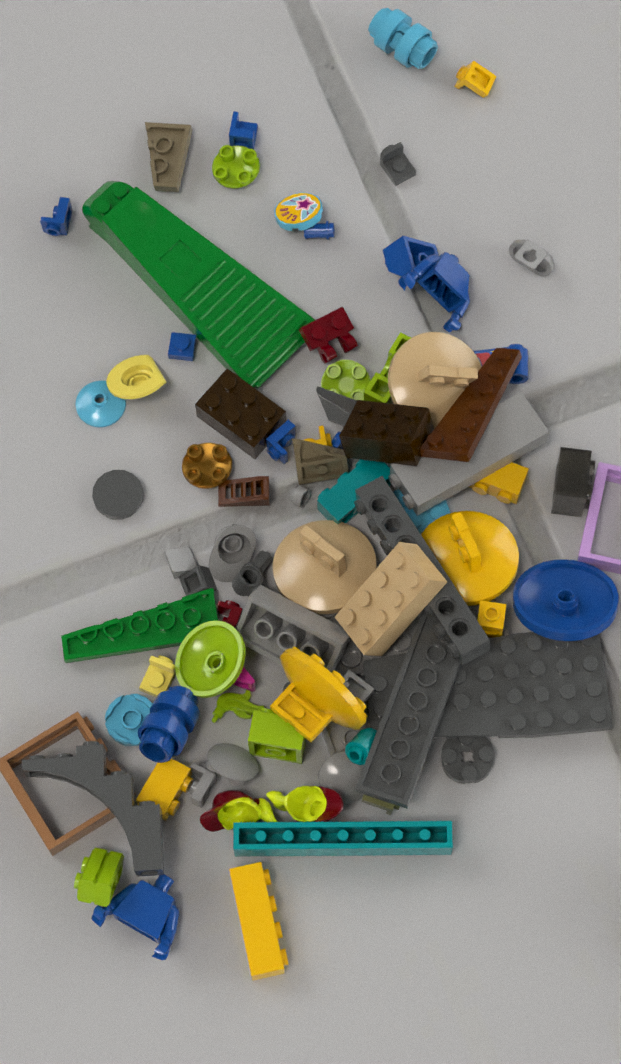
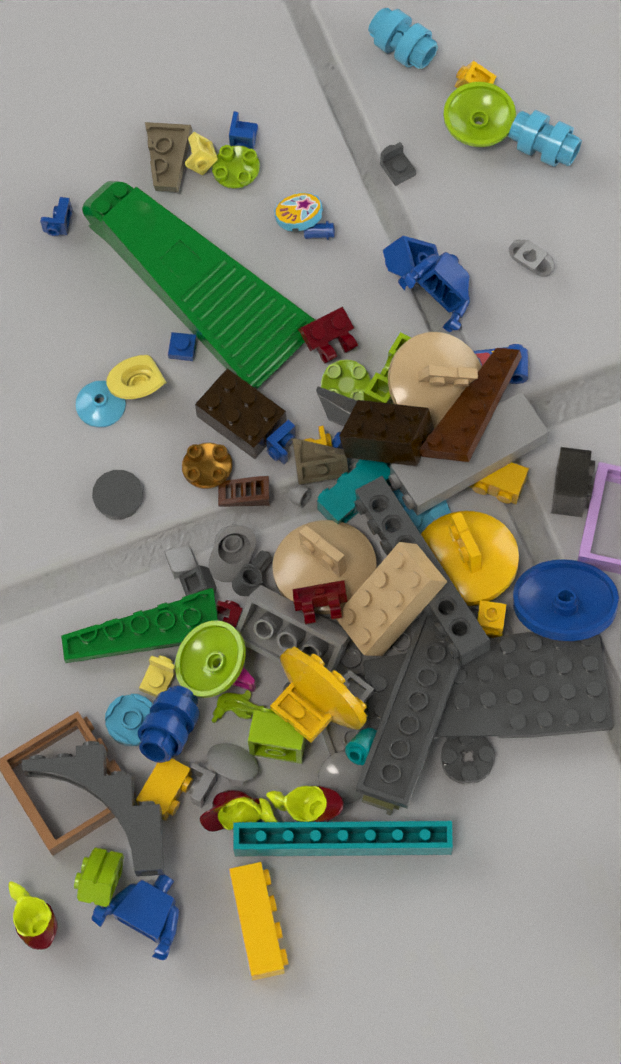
none -> neon yellow hair [8,881,58,950]
none -> light yellow bracket [185,132,218,175]
none -> dark red plate [293,580,348,624]
none -> lime dish [443,82,516,147]
none -> medium azure piece [508,110,582,167]

